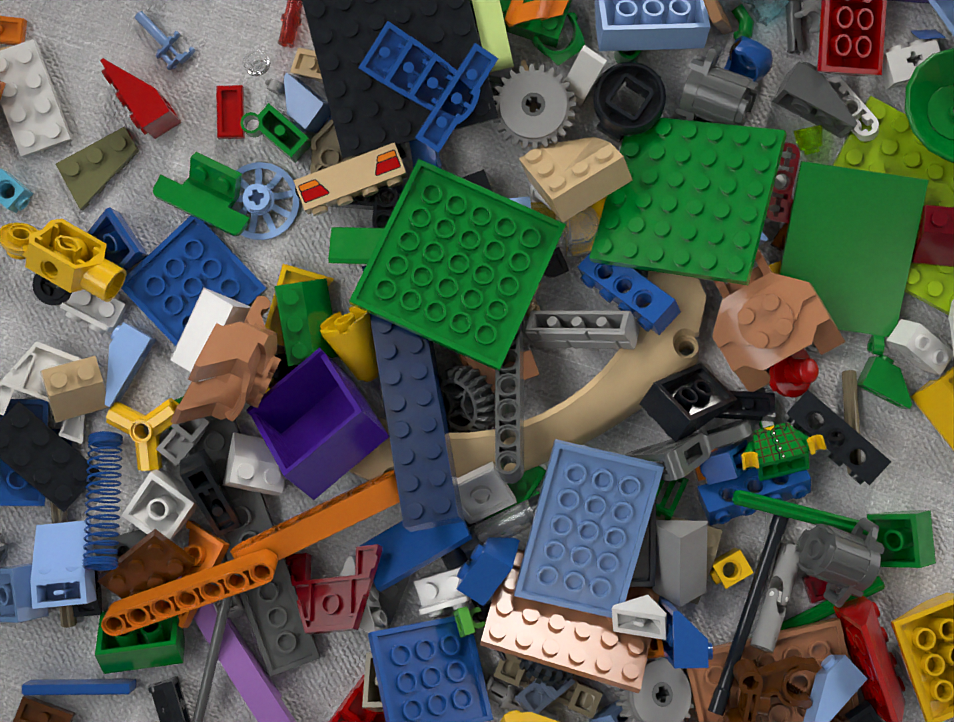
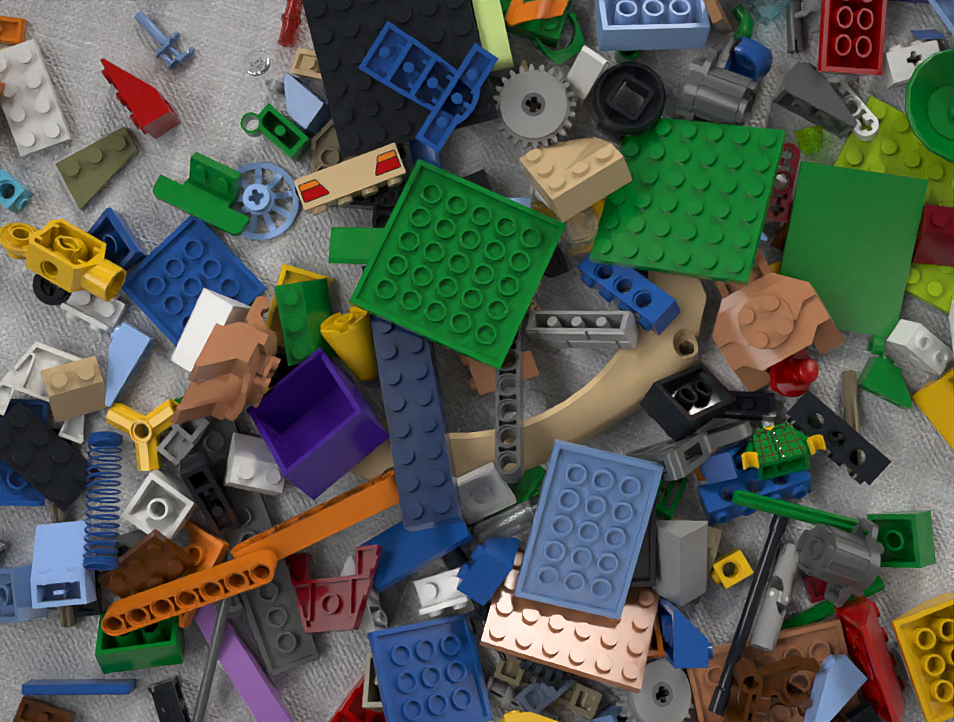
red tile [216,85,245,139] -> none
dark grey gear [439,365,495,433] -> none
bright green tile [453,606,485,638] -> none
white slope [612,595,668,640] -> none

